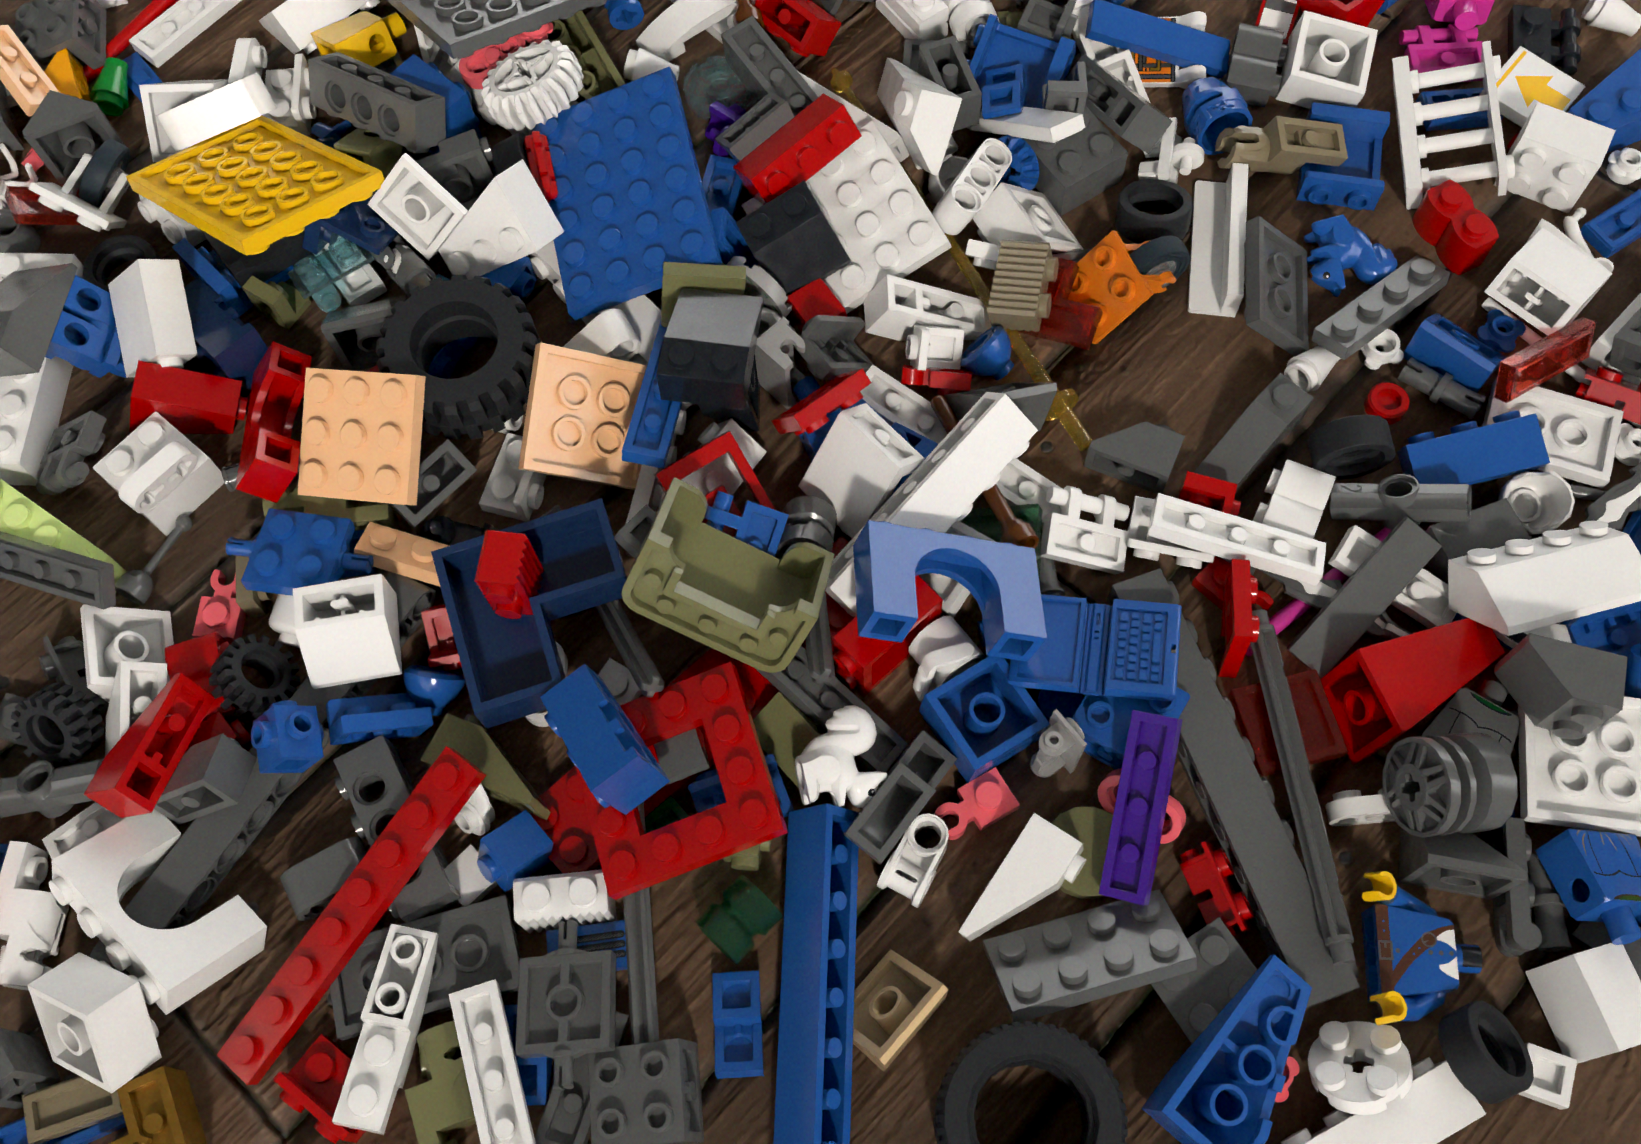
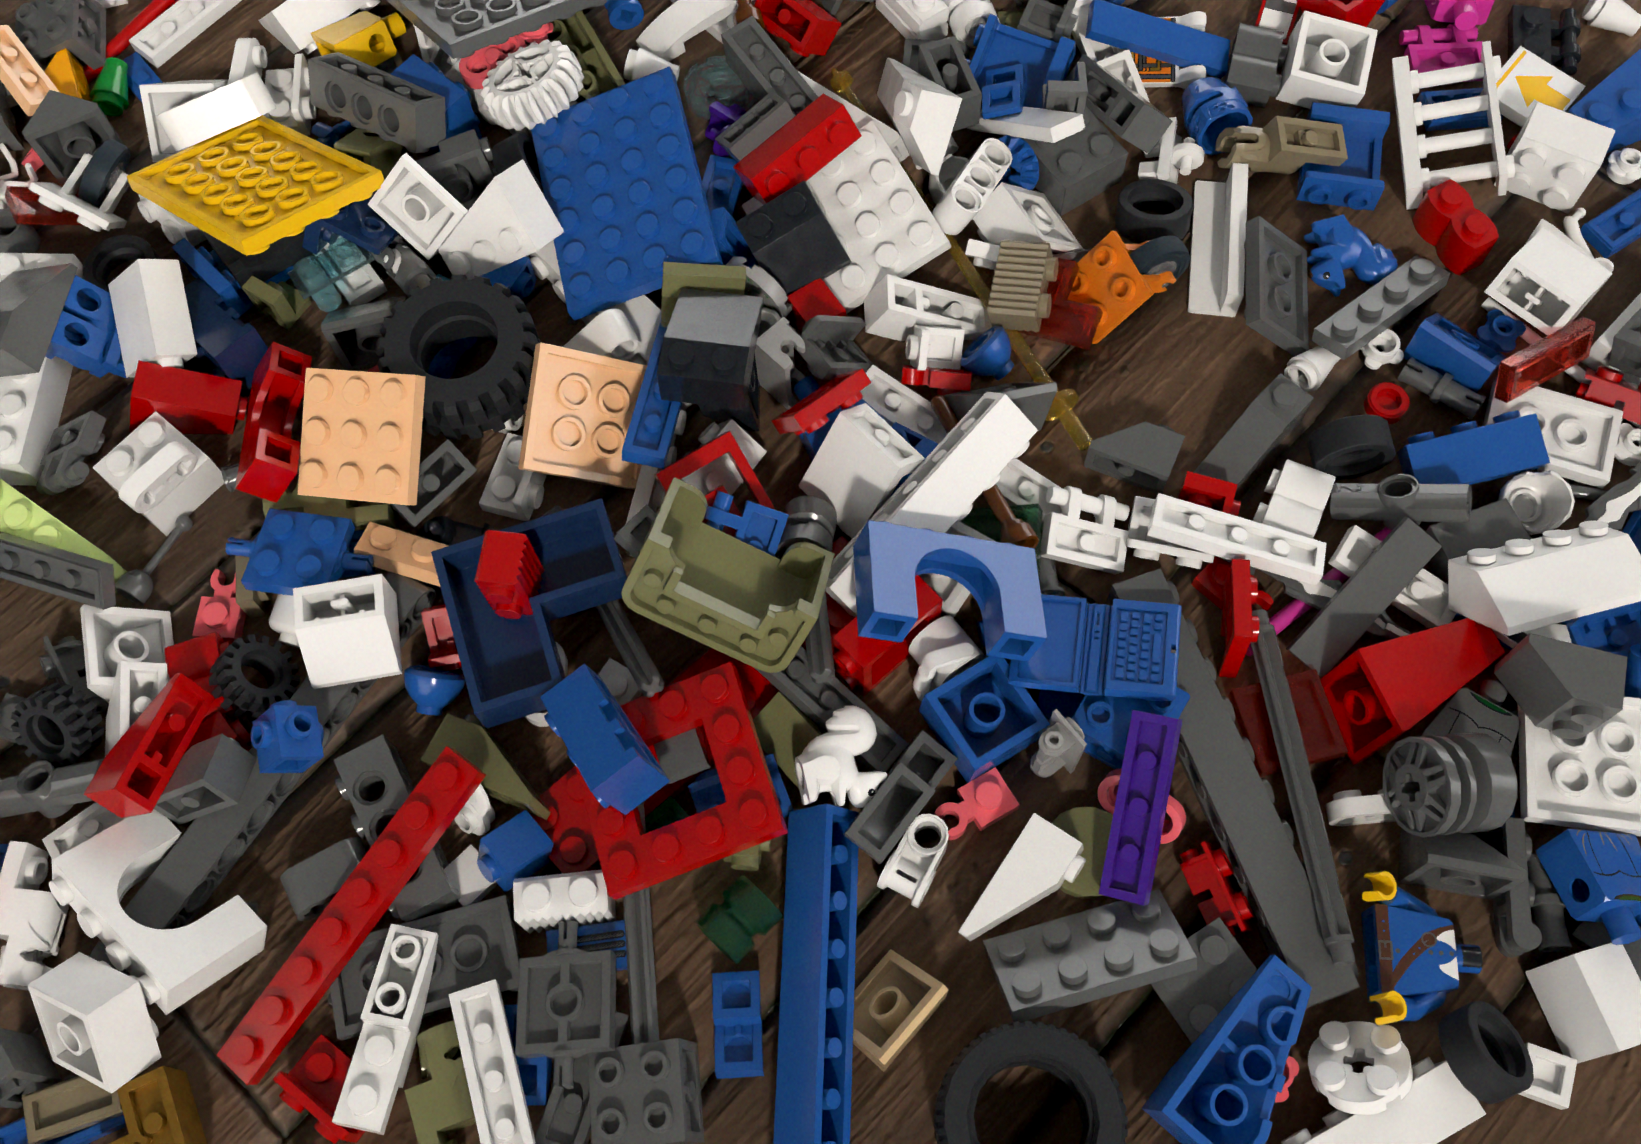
blue bracket [326,693,433,745] -> none
red axle [524,131,558,203] -> none

